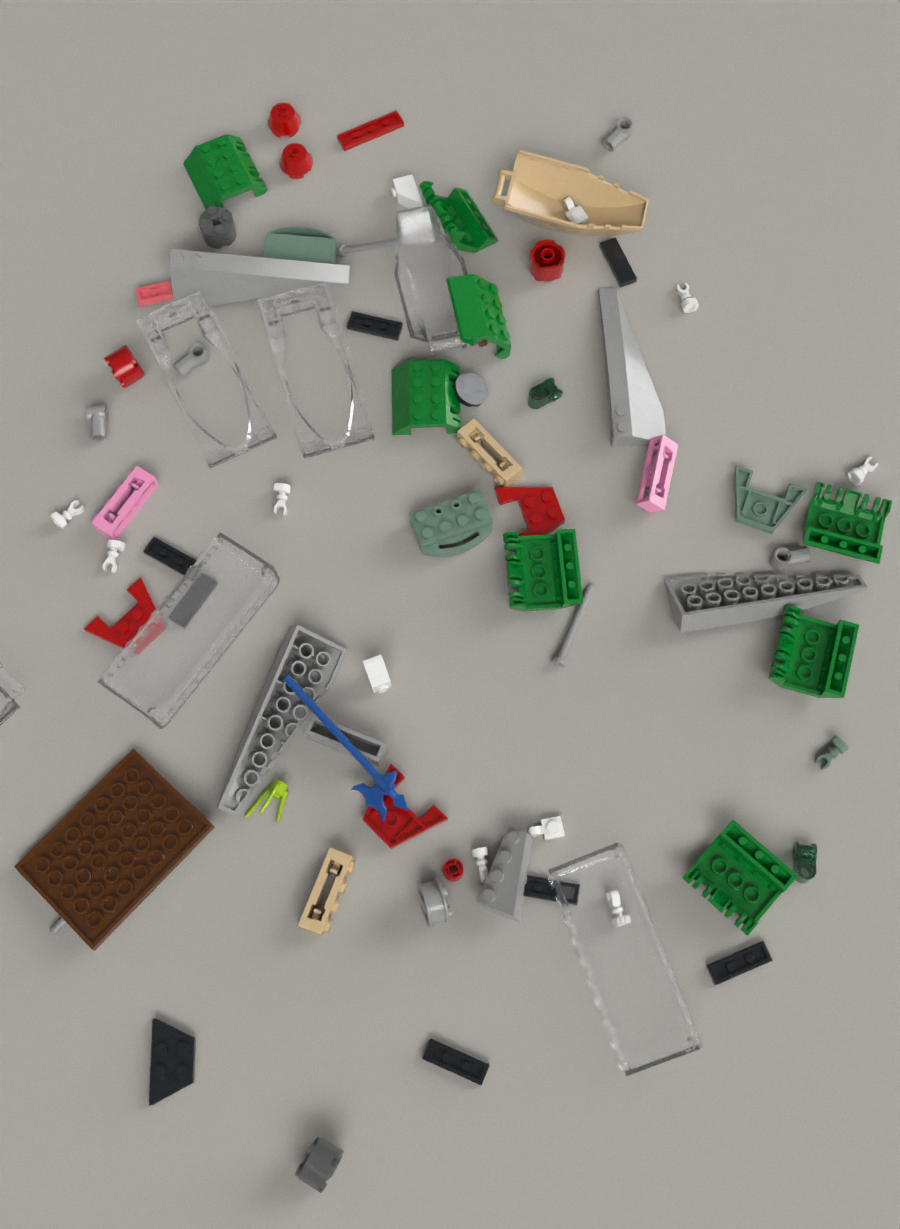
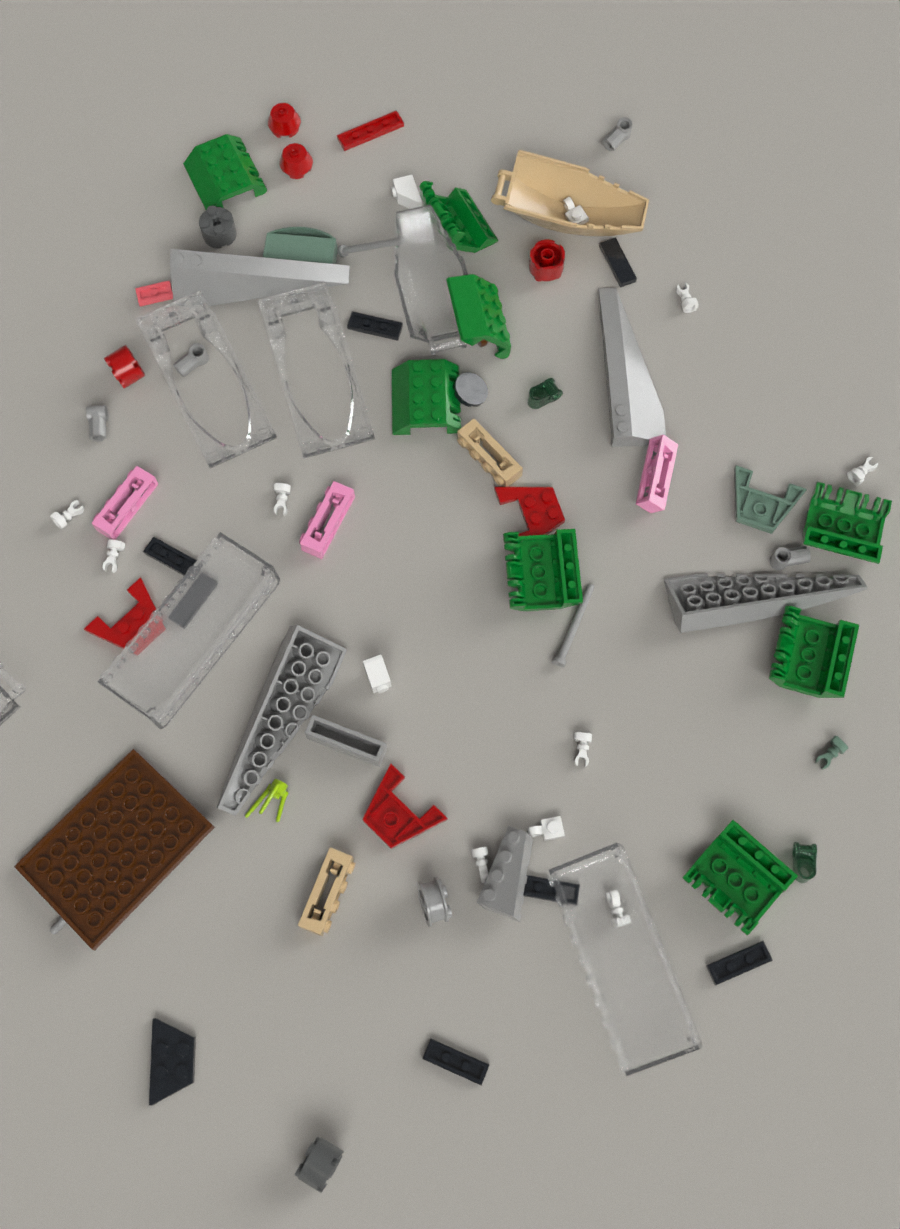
blue piece [284,675,408,823] -> none
sand green piece [409,489,493,557] -> none
red wheel [443,858,463,882] -> none
none -> bright pink brick [299,481,355,559]
none -> white piece [574,732,592,767]

